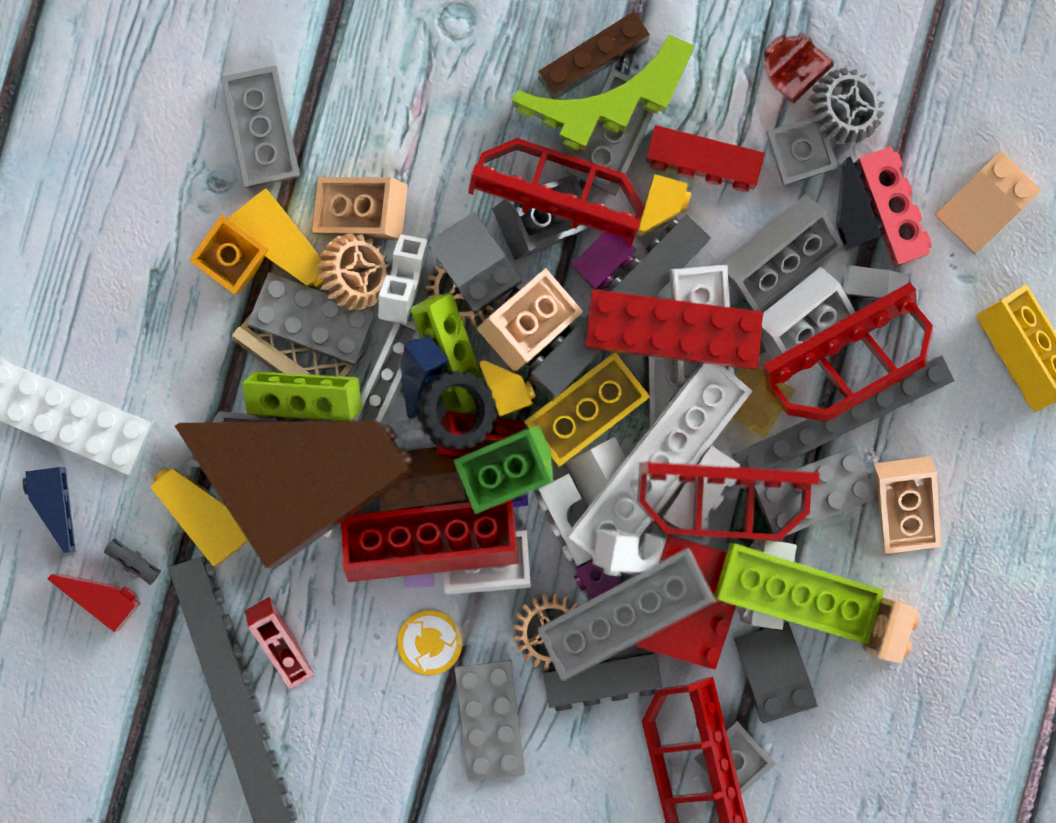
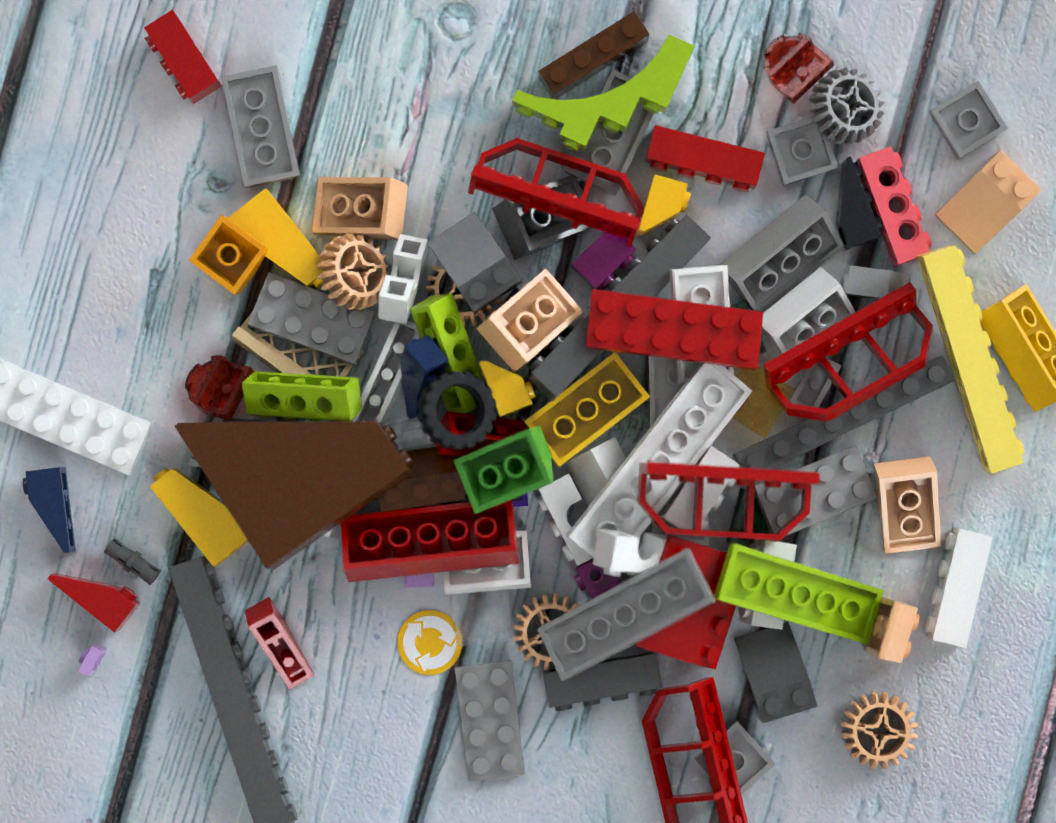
none -> lavender plate [78,644,107,677]
none -> red brick [144,9,222,104]
none -> clear red slope [185,355,254,421]
none -> light grey plate [789,357,841,408]
none -> light nougat gear [840,691,918,769]
none -> light yellow brick [917,245,1025,474]
none -> white brick [925,528,993,648]
none -> light grey plate [928,81,1008,159]

